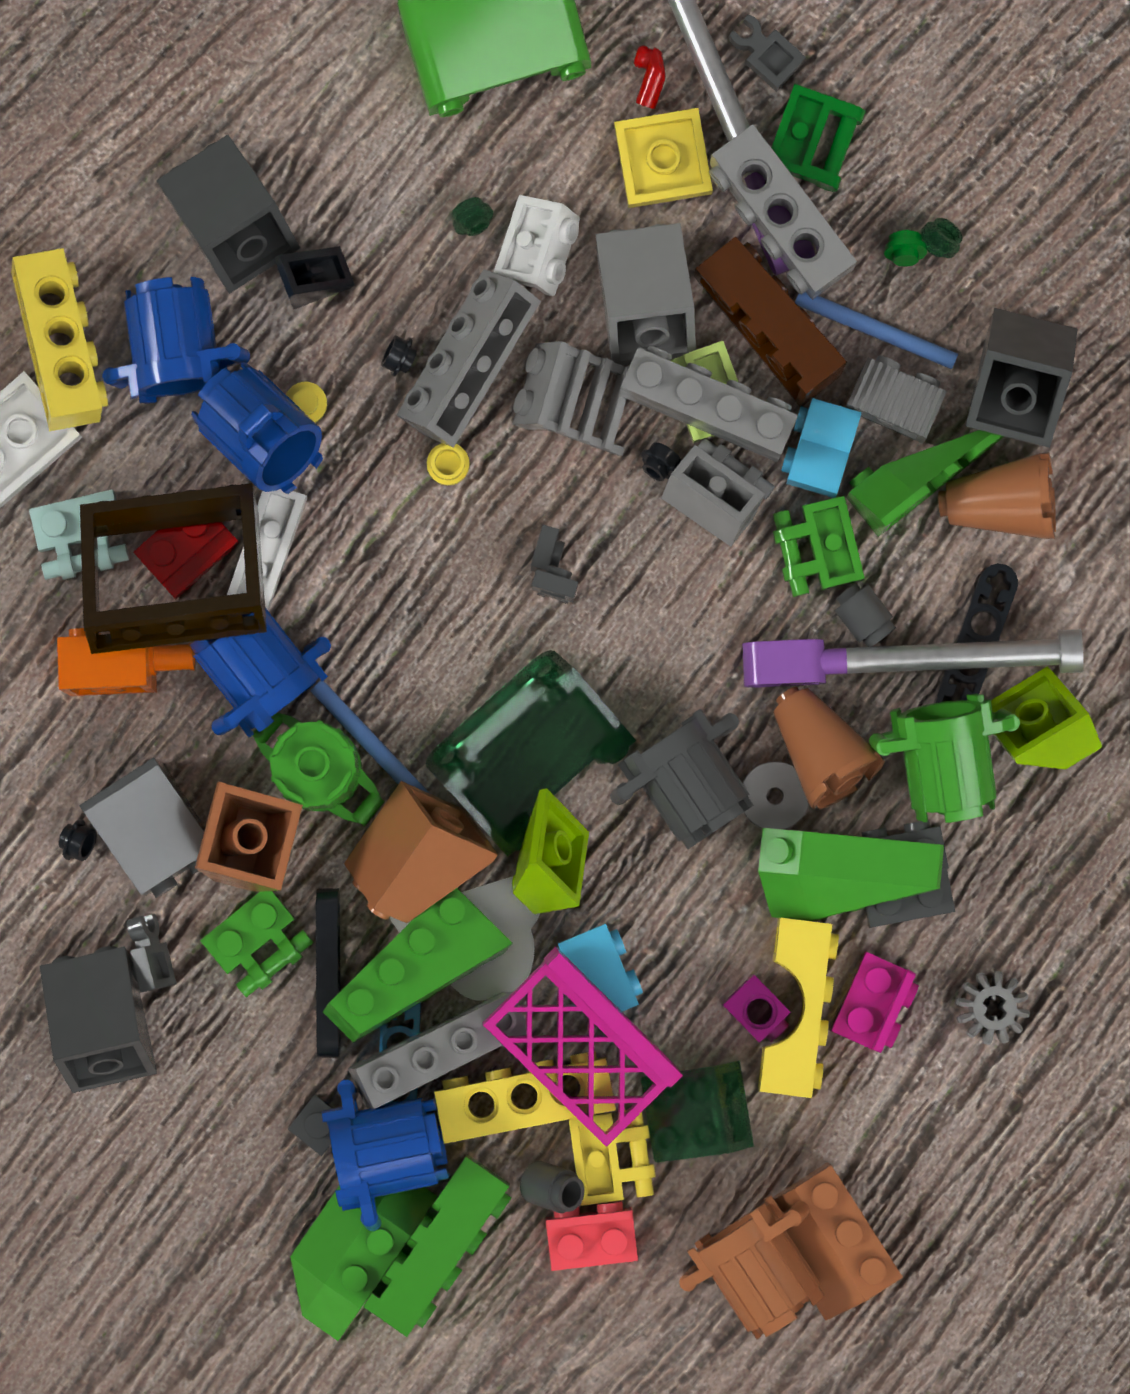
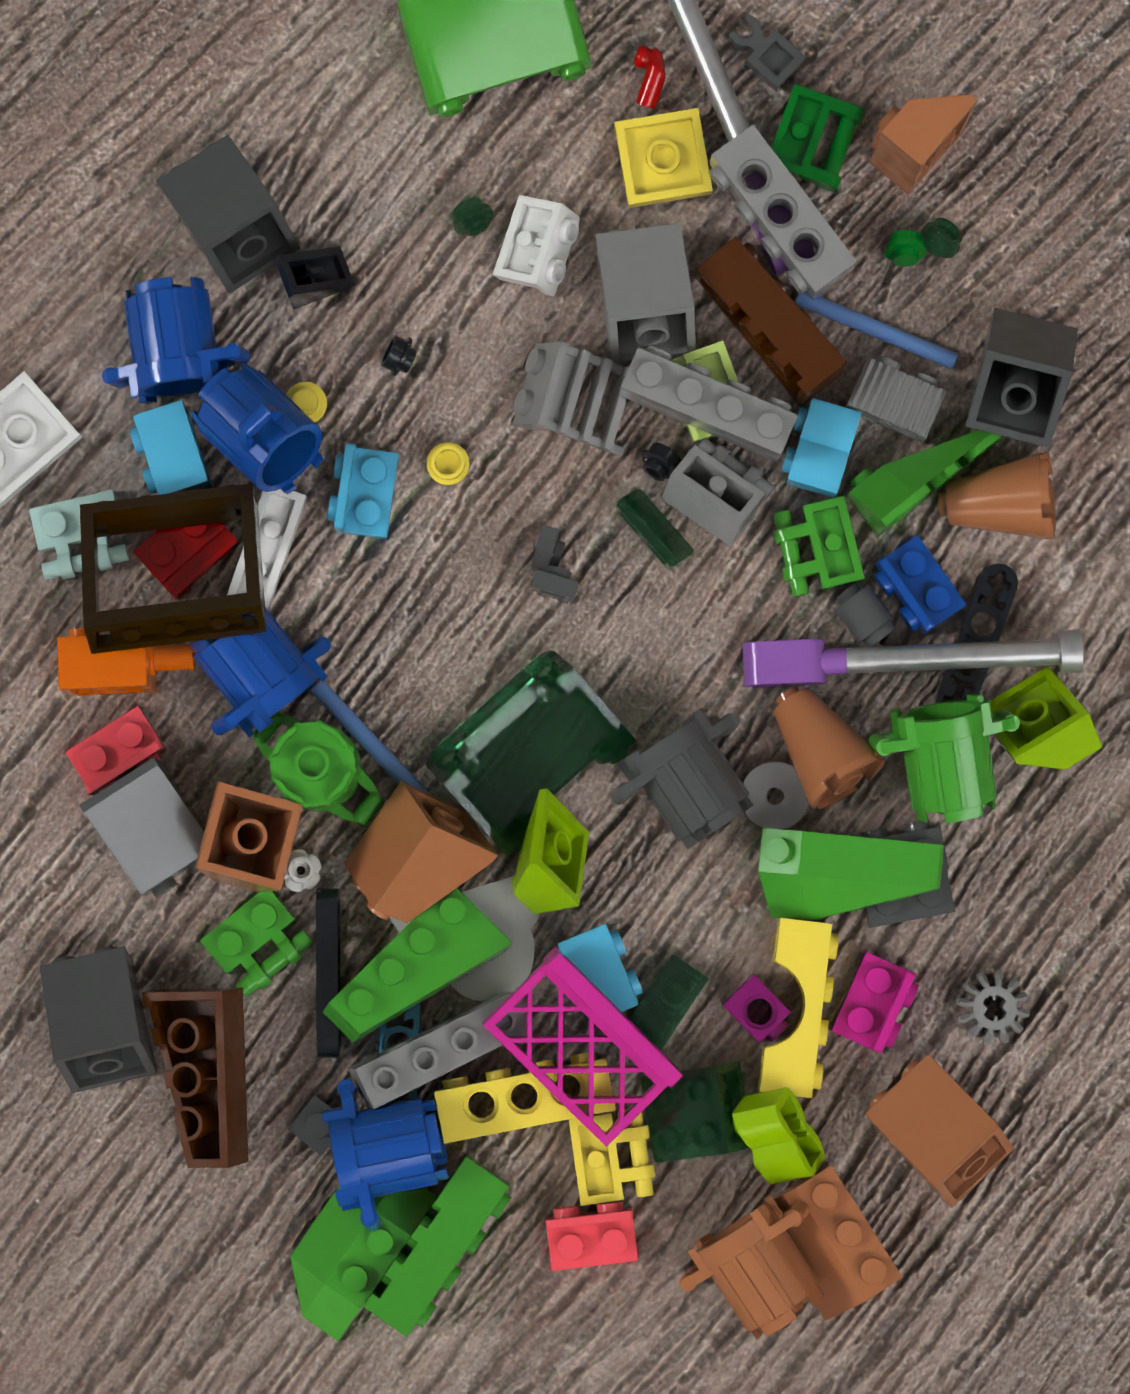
light yellow brick [11,248,108,432] -> none
black plate [58,820,97,861] -> none
dark grey plate [127,914,177,993] -> none
light grey brick [397,269,541,448] -> none
dark grey brick [520,1161,584,1213] -> none
none -> coral bracket [65,706,167,796]
none -> medium azure brick [129,400,212,495]
none -> reddish brown wedge [142,988,249,1168]
none -> white plate [284,849,322,892]
none -> medium azure bracket [328,443,399,540]
none -> clear green slope [616,489,694,572]
none -> clear green slope [630,955,709,1051]
none -> lime brick [732,1087,825,1184]
none -> nougat slope [865,1054,1014,1209]
none -> nougat slope [870,94,978,195]
none -> blue bracket [874,535,967,636]

